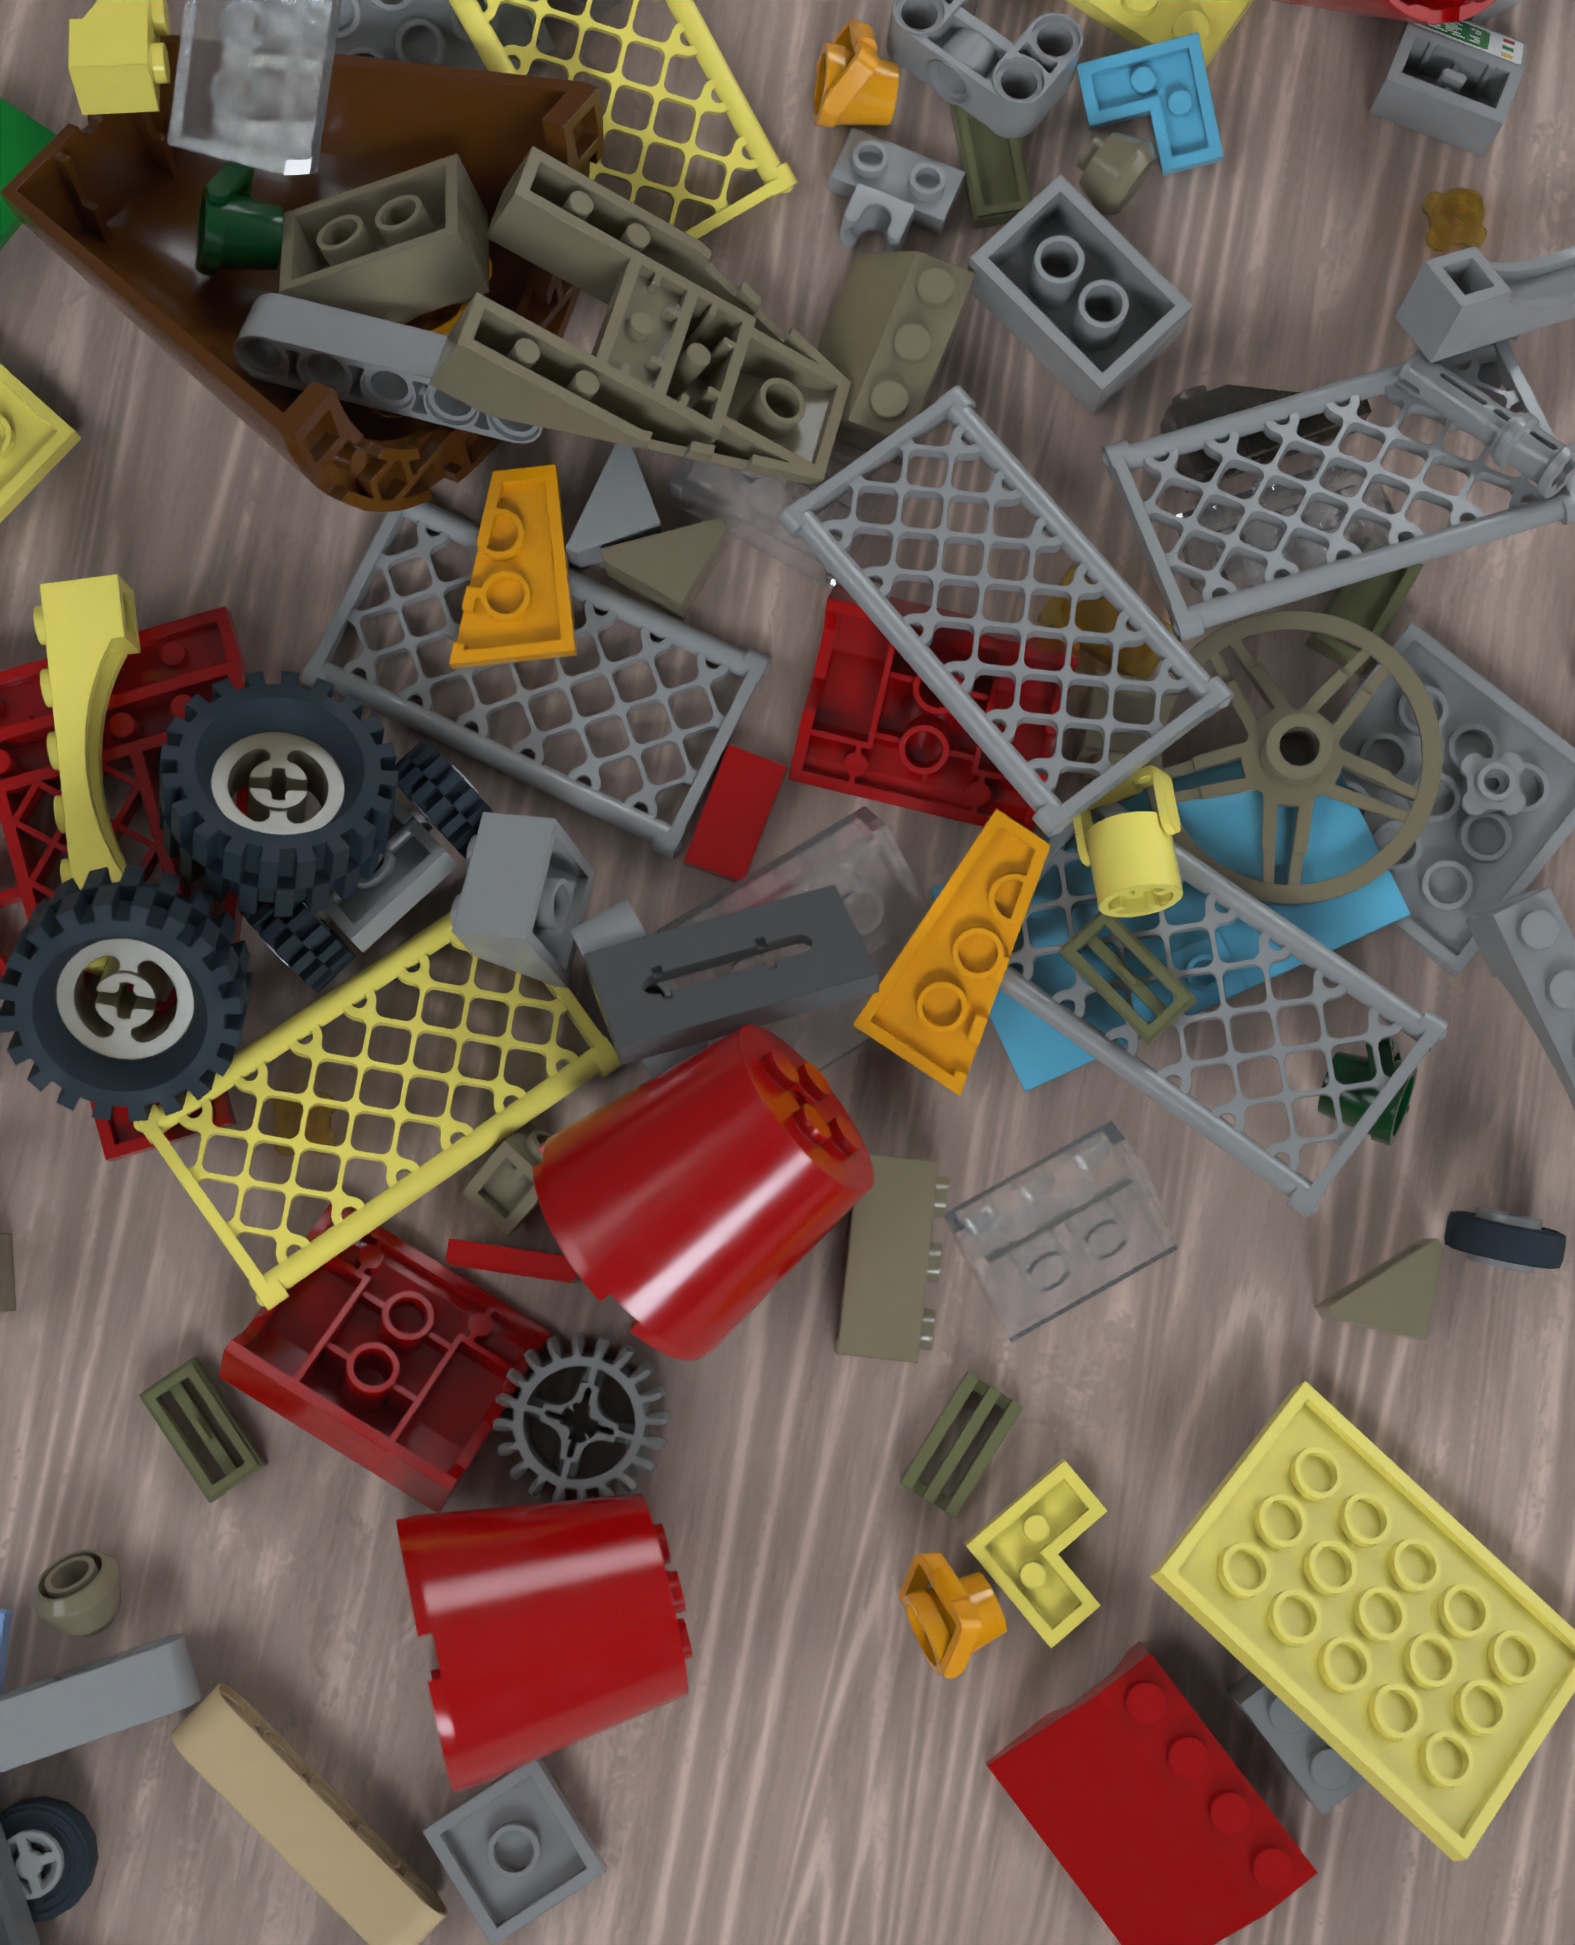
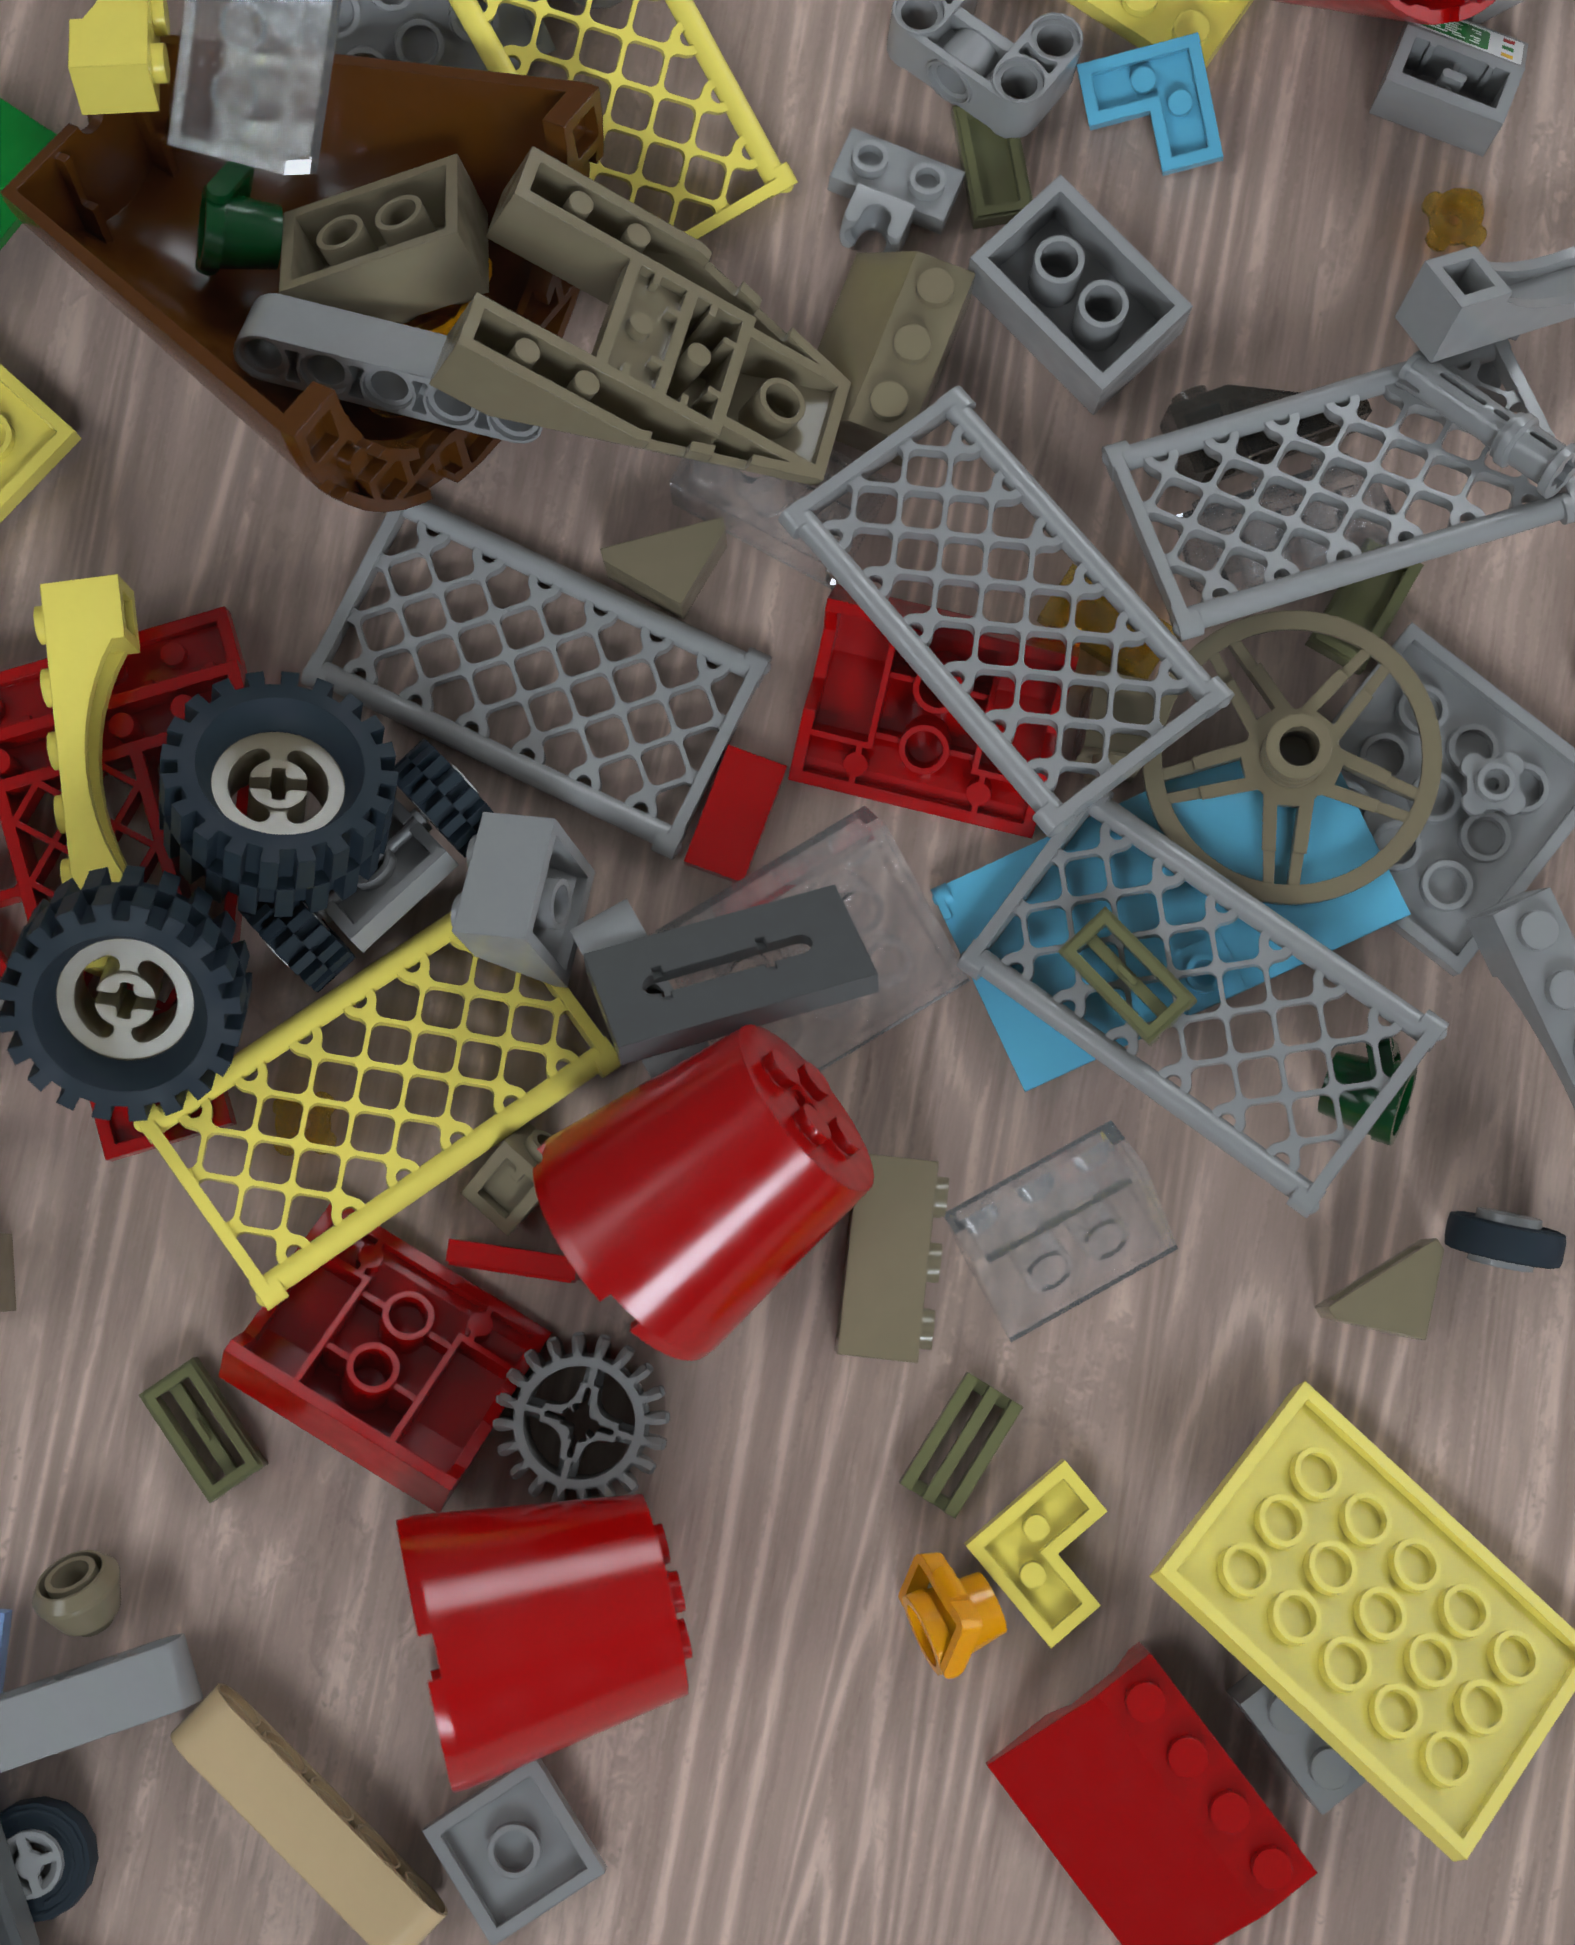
light orange wing [449,464,577,669] -> none
light grey slope [565,444,662,570] -> none
light orange piece [813,17,899,128] -> none
light orange wing [853,808,1051,1096] -> none
light yellow piece [1073,765,1183,918] -> none
dark tan cone [1076,132,1157,215] -> none

